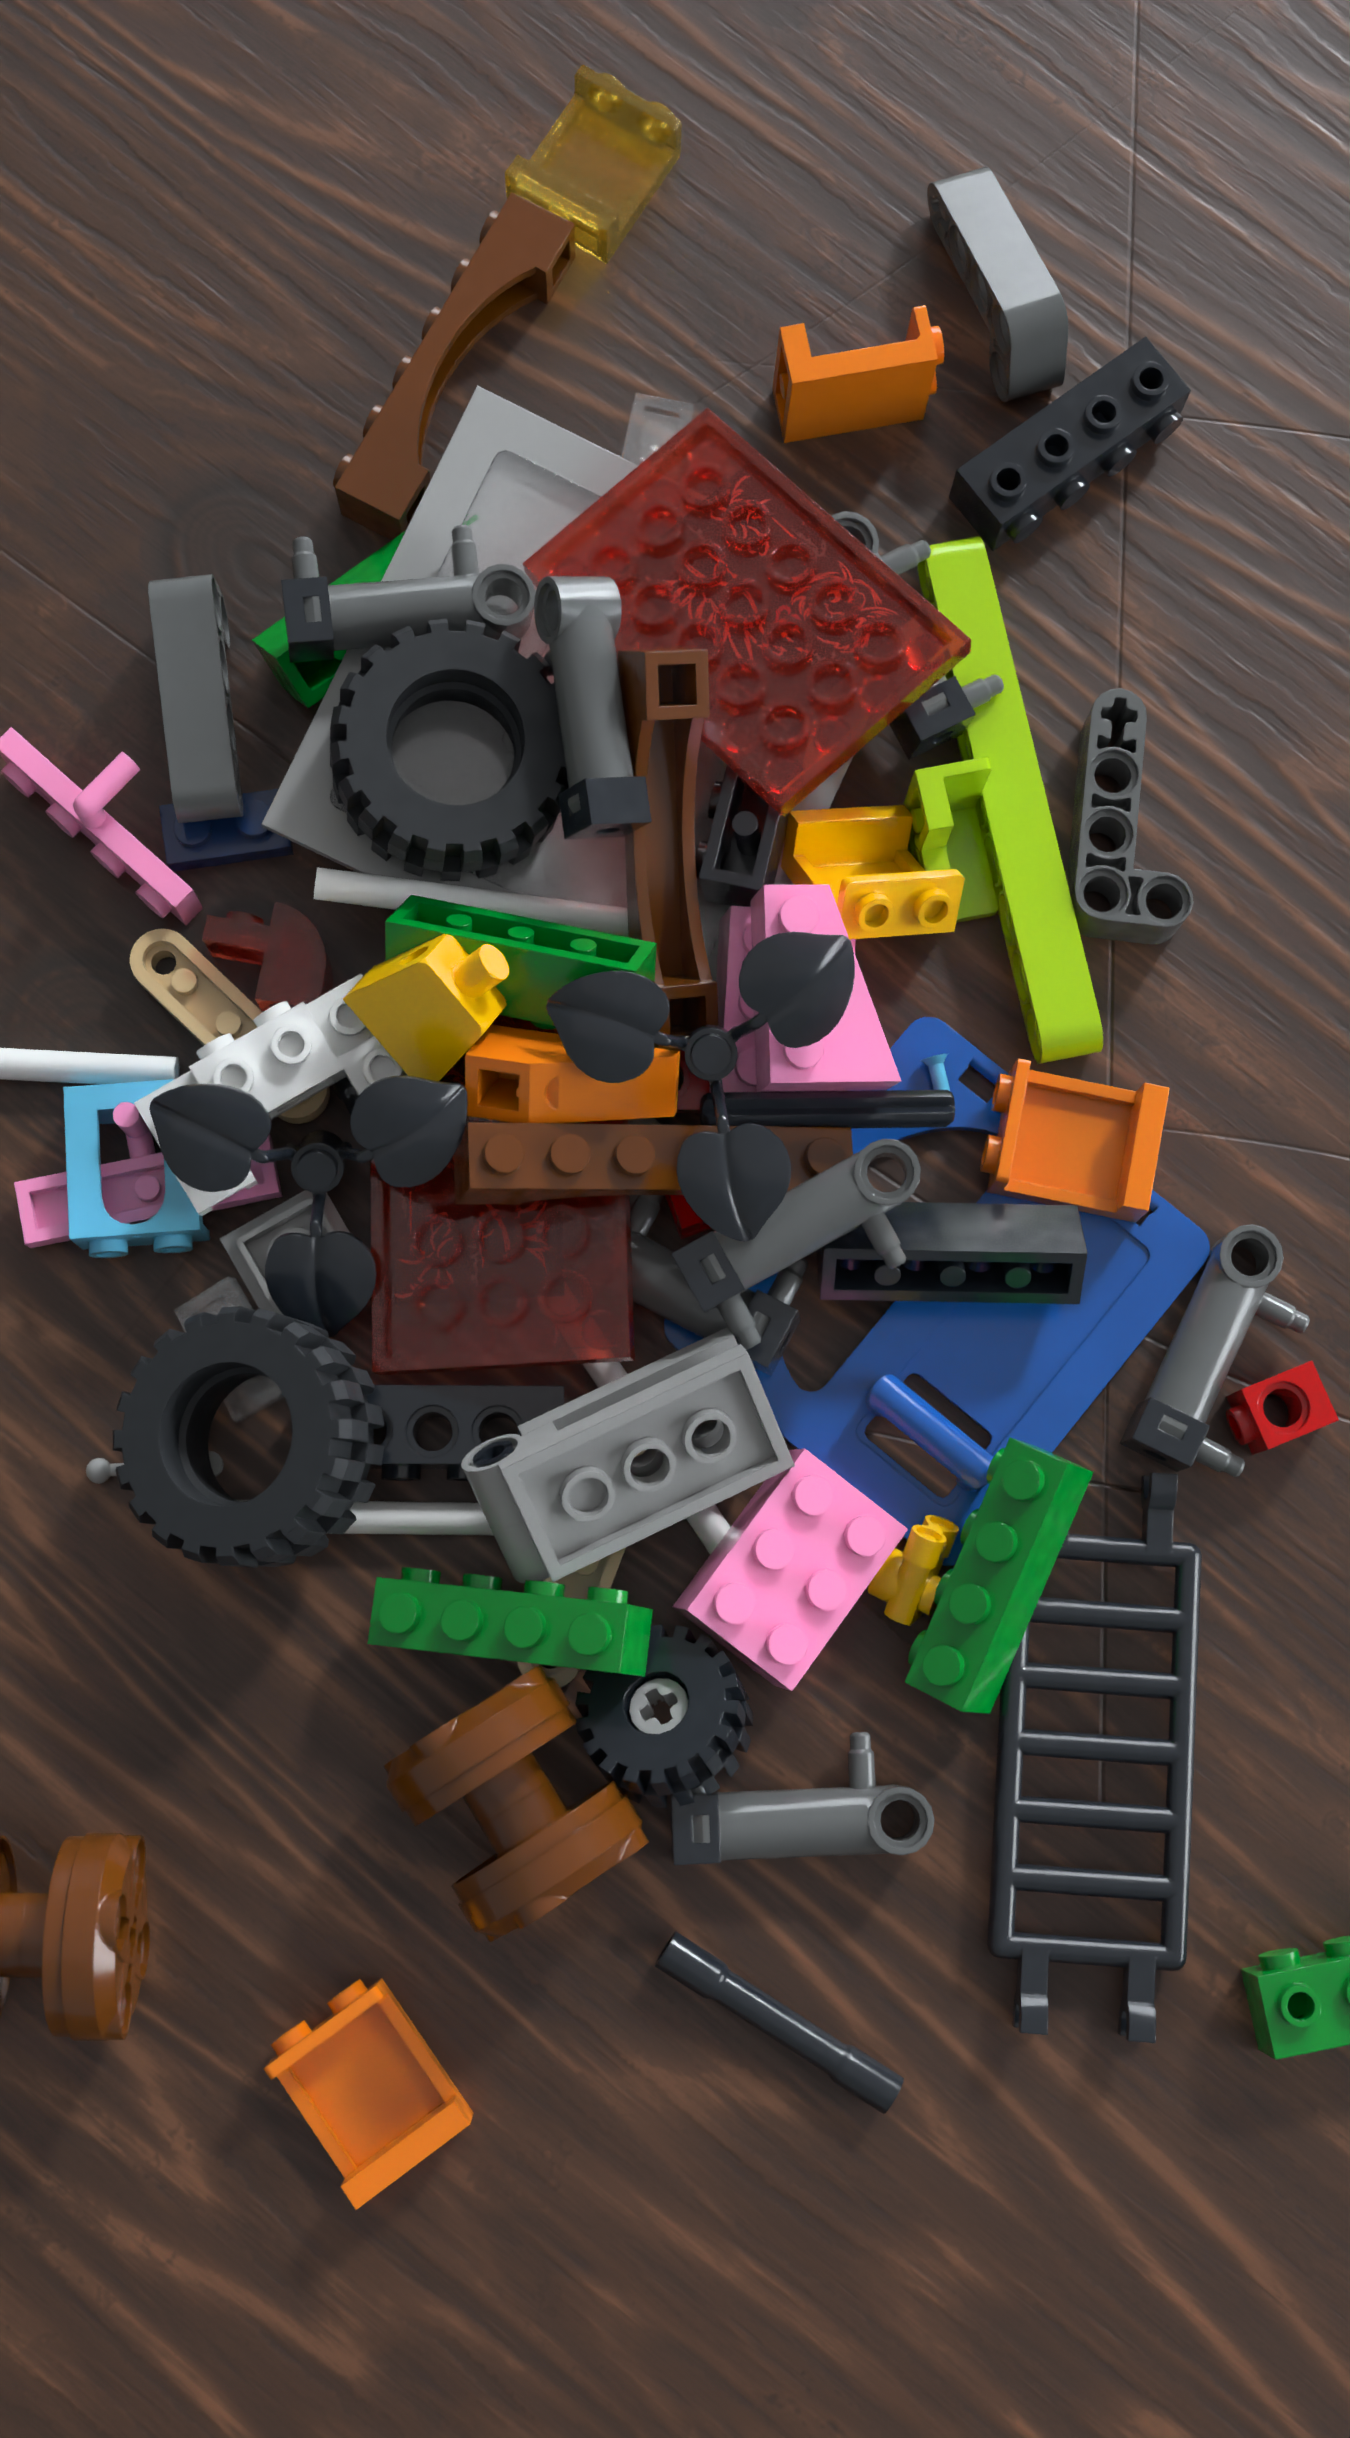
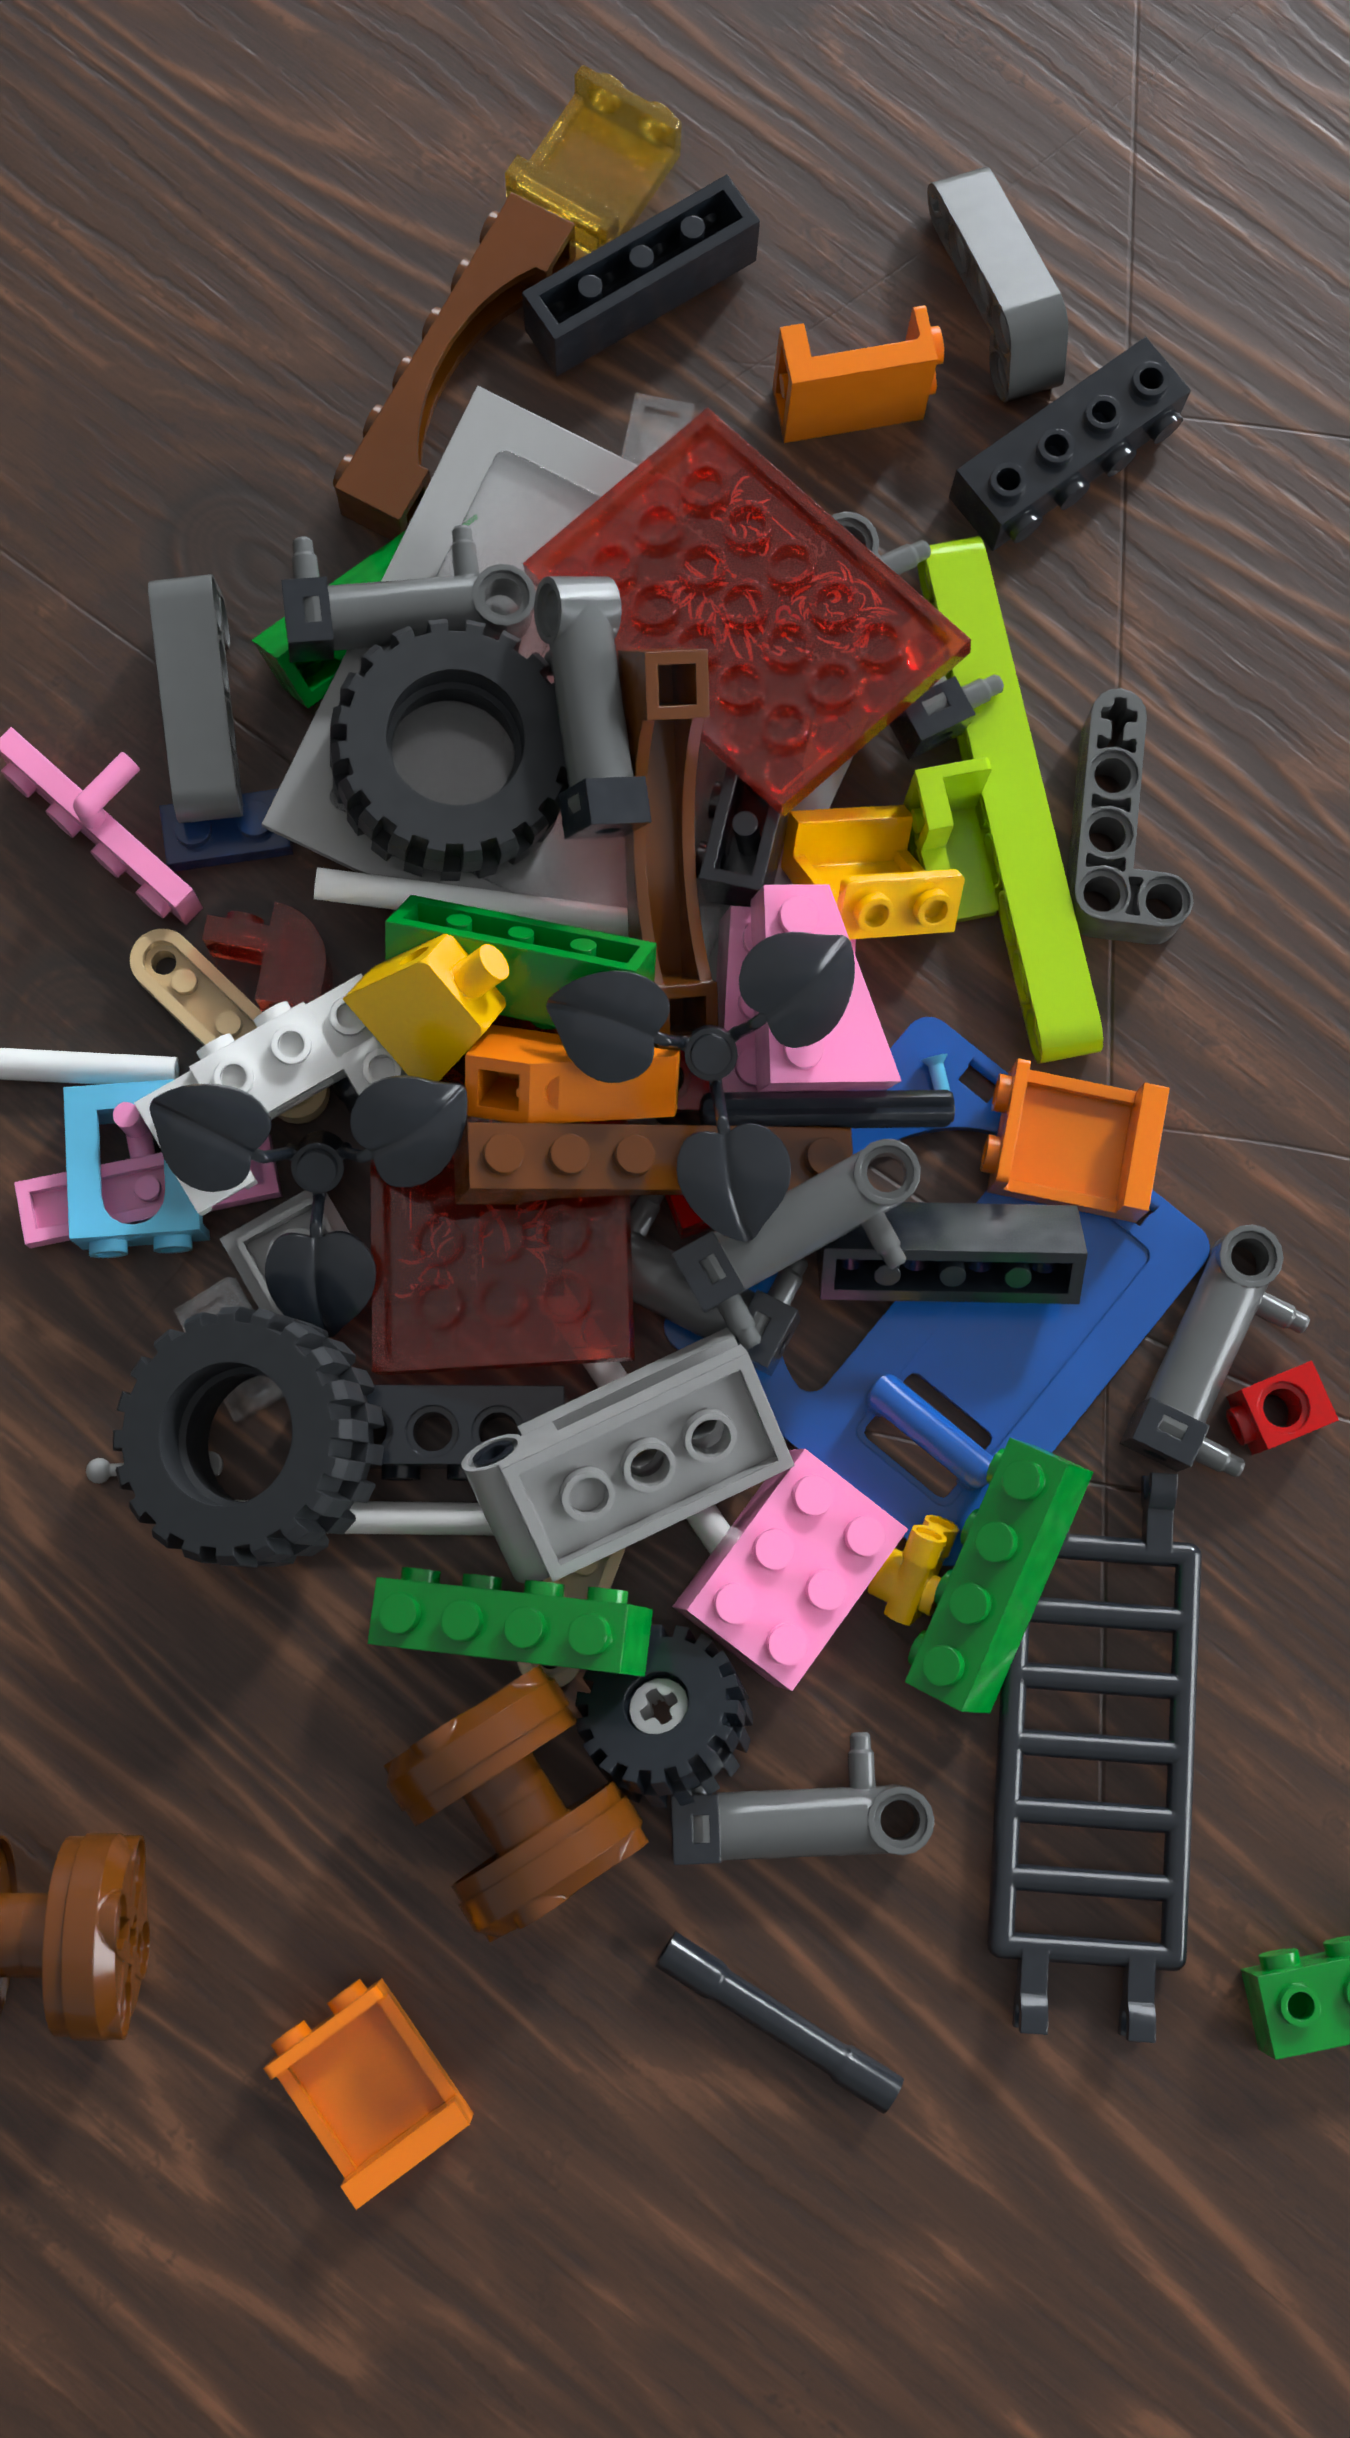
none -> black brick [522,174,760,377]

